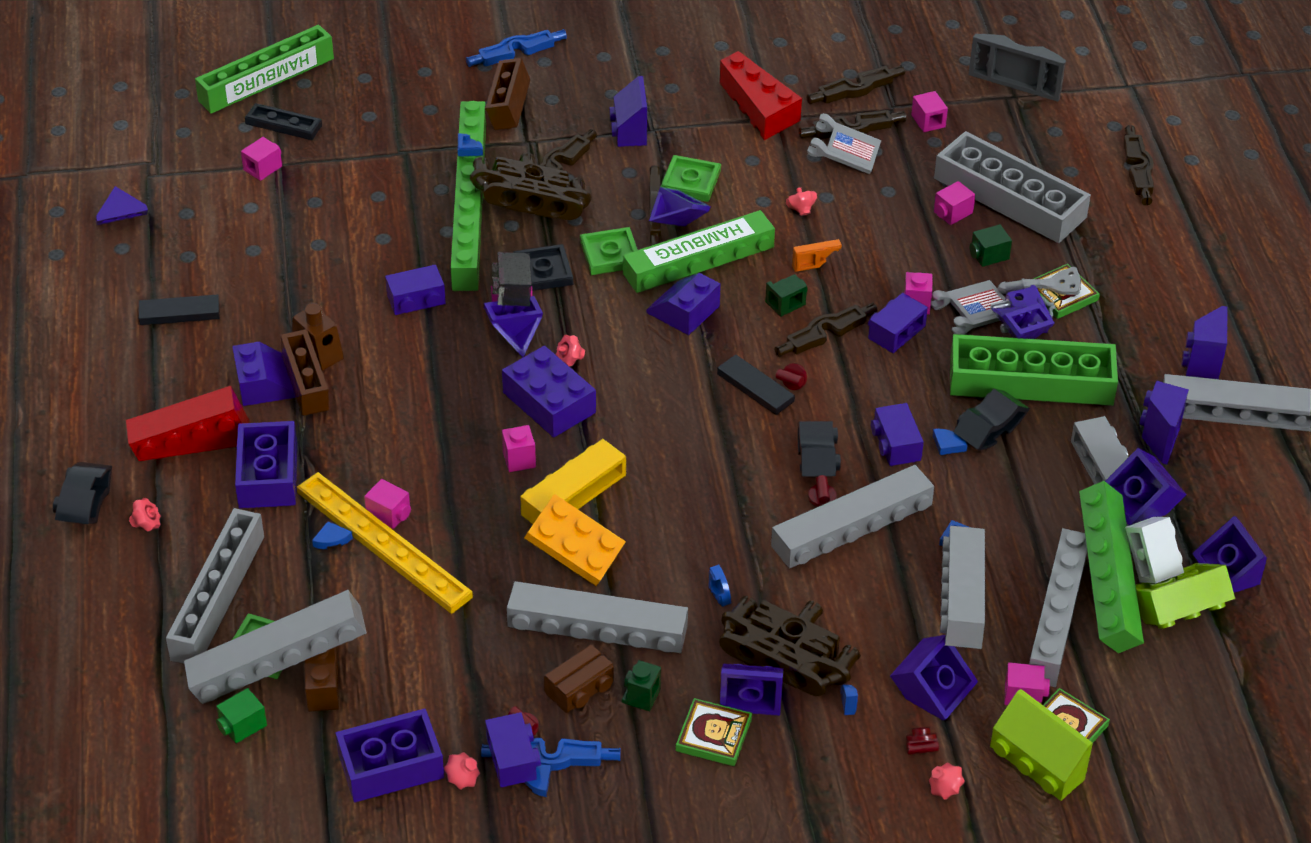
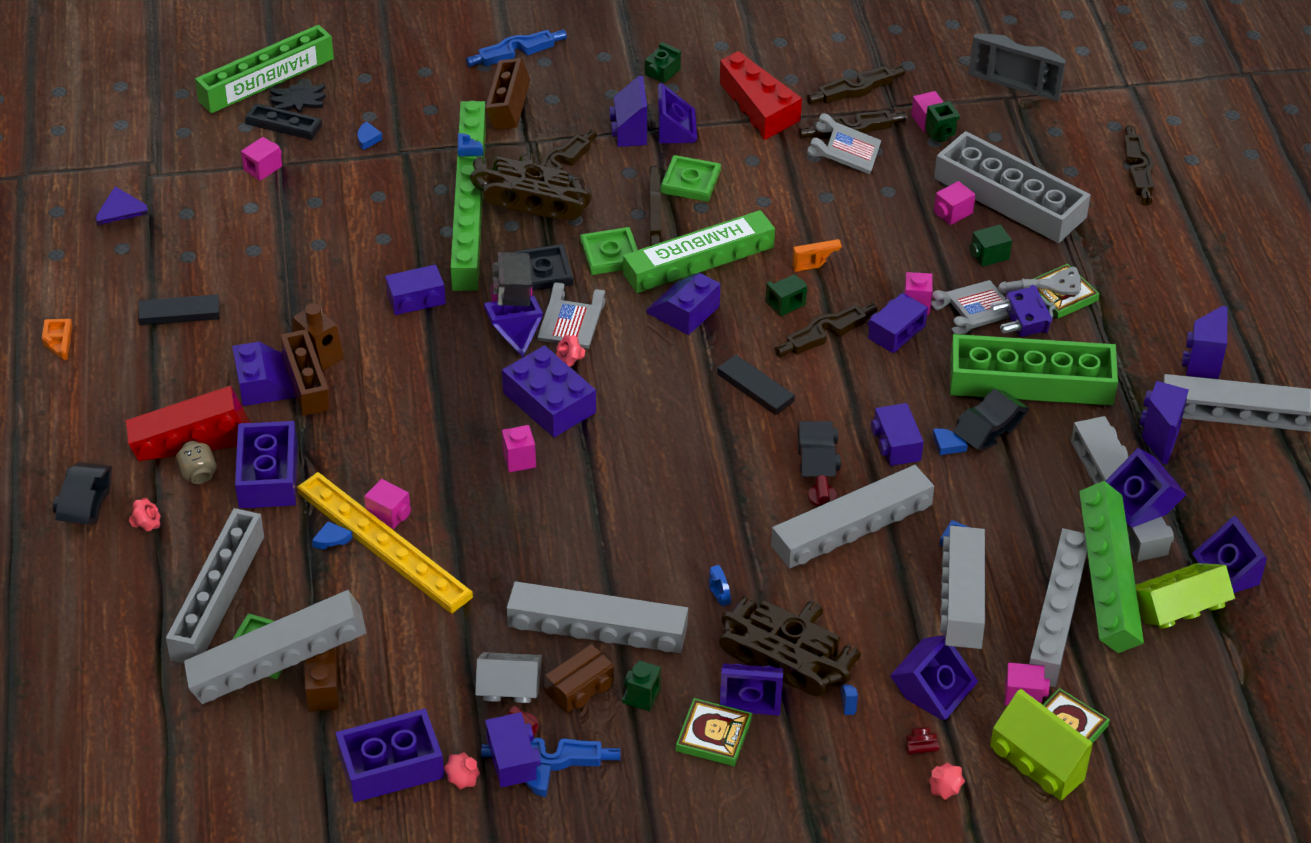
green brick [216,688,267,744] -> none
yellow brick [521,439,626,524] -> none
light orange plate [524,494,626,586] -> none
dark purple slope [649,187,711,227] -> none
dark red plate [776,363,807,390] -> none
coral piece [786,188,817,216] -> none
dark purple slope [991,303,1055,339] -> none
white brick [1125,517,1184,584] -> none
none -> orange tile [42,319,73,360]
none -> dark tan head [176,441,217,484]
none -> black piece [270,84,326,113]
none -> blue tile [357,122,383,150]
none -> light grey slope [475,652,542,703]
none -> light grey flag [538,283,606,349]
none -> dark green brick [645,42,681,84]
none -> dark purple slope [658,83,697,143]
none -> dark green brick [925,101,960,142]

